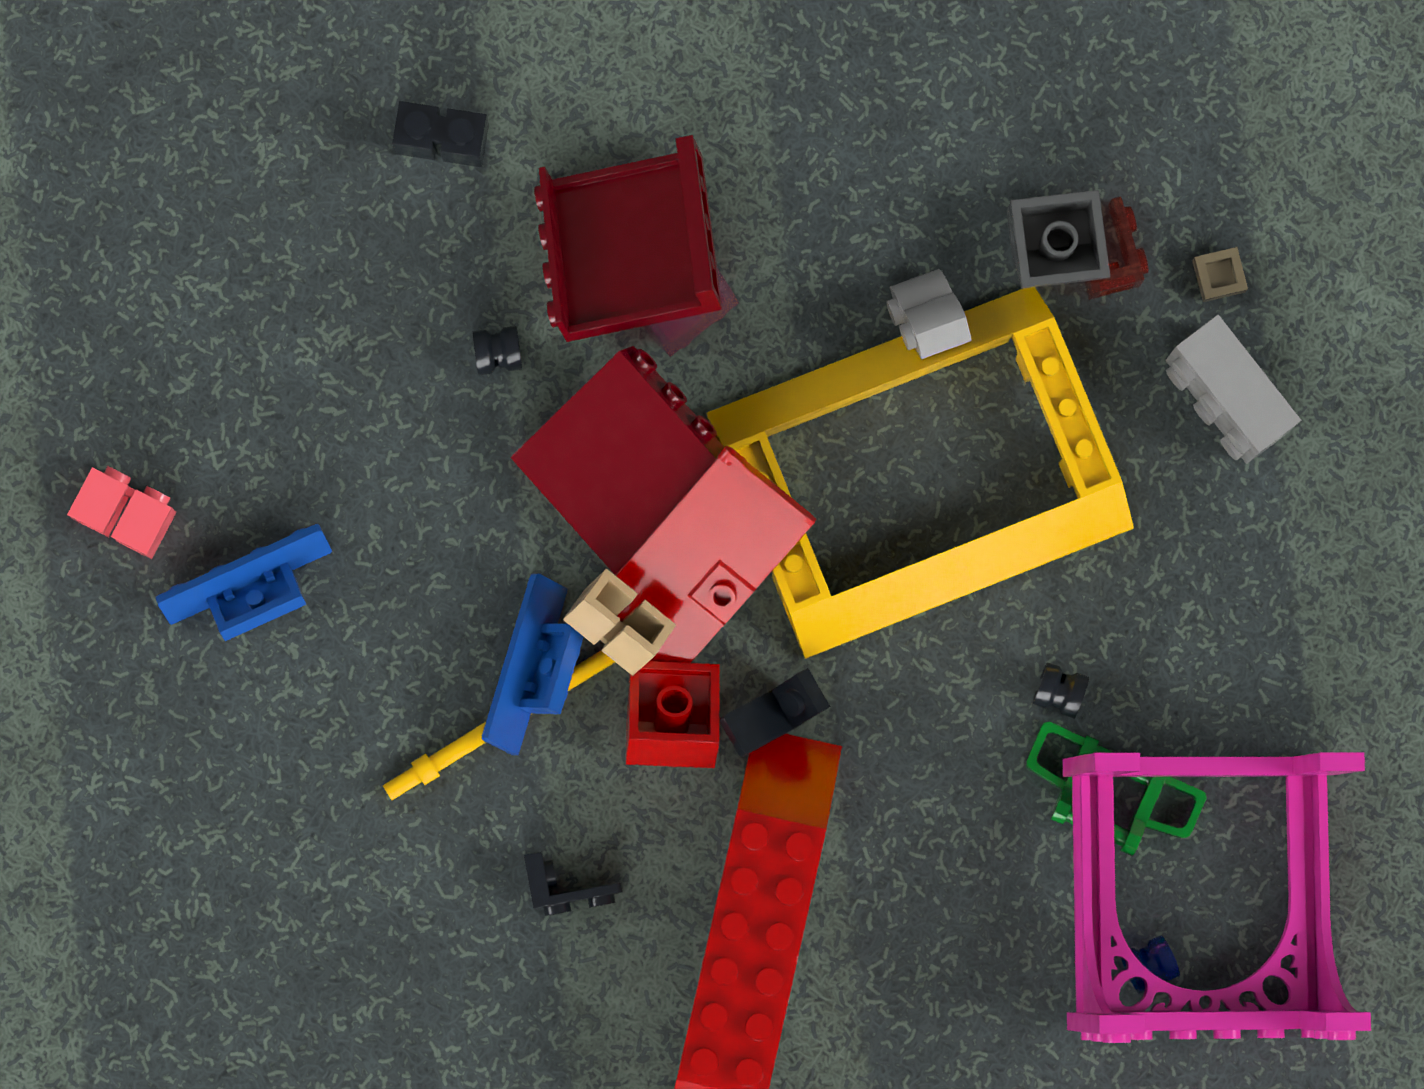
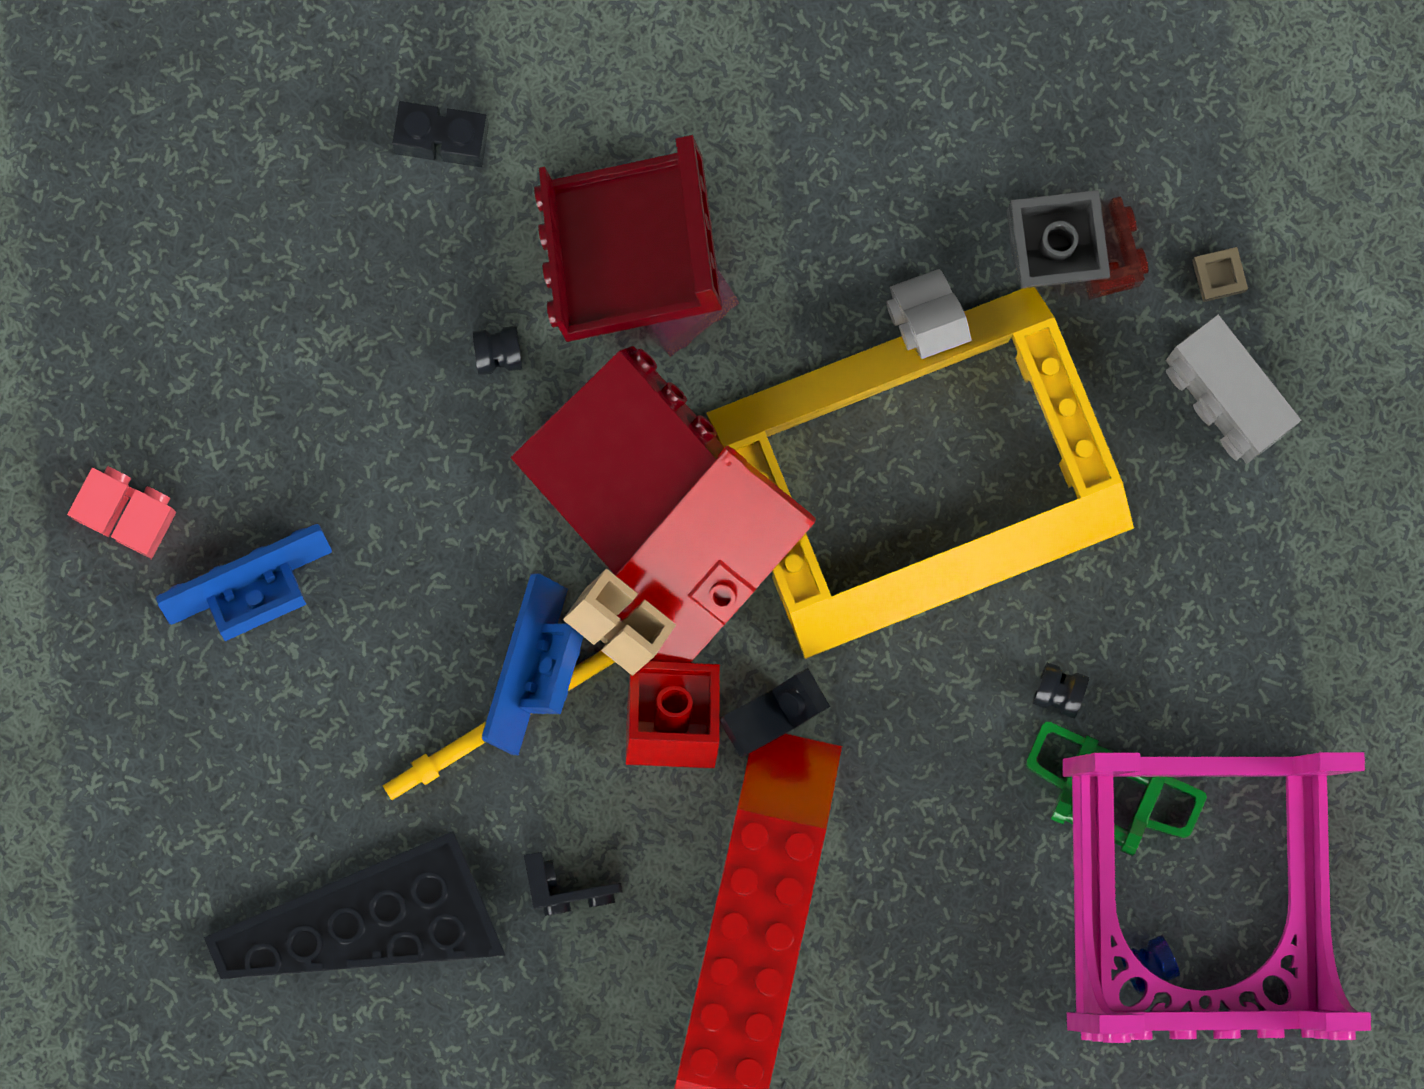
none -> black wing [204,831,506,979]

